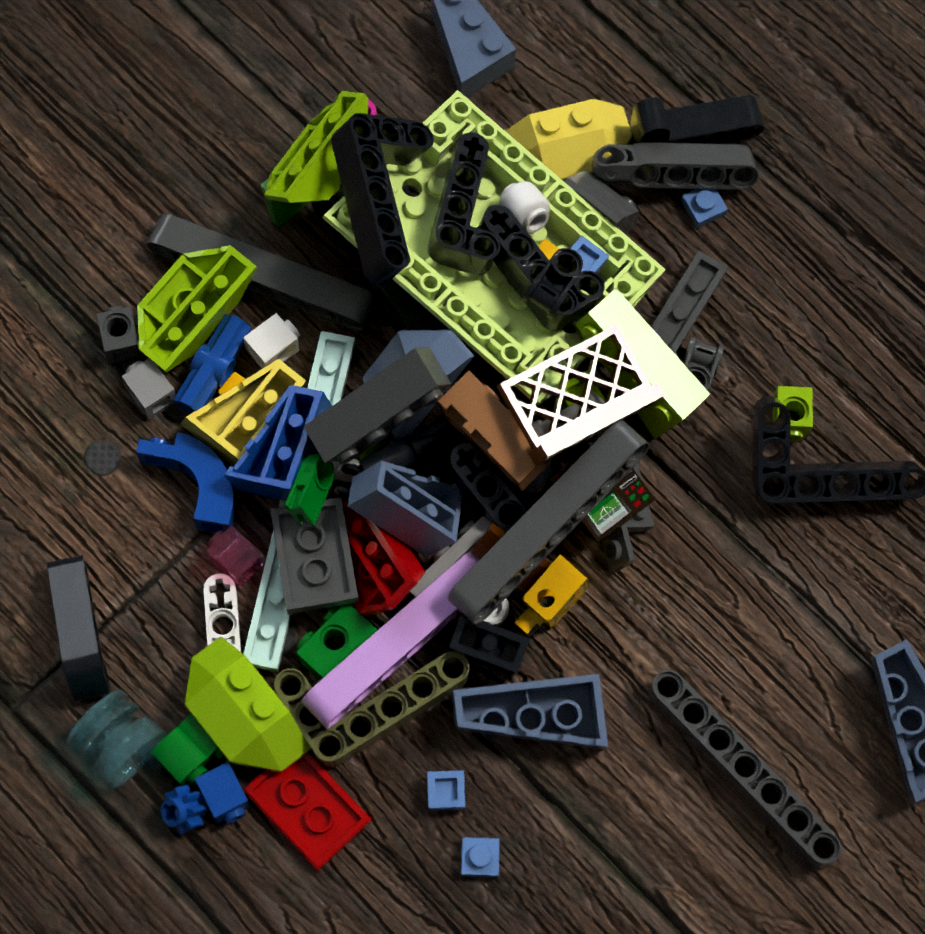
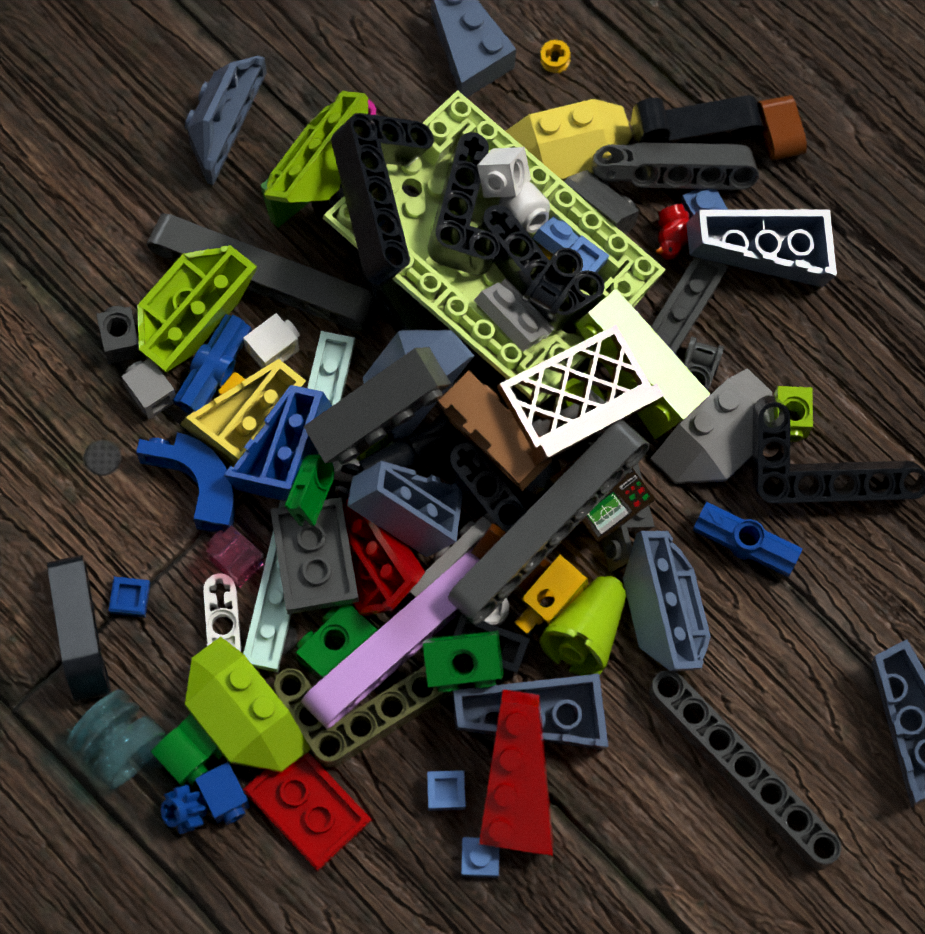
none -> blue tile [108,576,151,618]
none -> sand blue wedge [185,55,267,185]
none -> green brick [423,631,504,692]
none -> light grey plate [474,279,555,352]
none -> white brick [477,147,531,198]
none -> red wedge [479,689,553,856]
none -> medium blue plate [533,216,580,254]
none -> yellow bush [540,40,570,73]
none -> lime cone [540,576,627,676]
none -> sand blue wedge [623,531,711,671]
none -> light grey wedge [650,368,774,484]
none -> red animal [656,204,690,260]
none -> sand blue wedge [686,210,837,287]
none -> blue piece [692,502,803,578]
none -> dark orange beam [757,95,807,160]

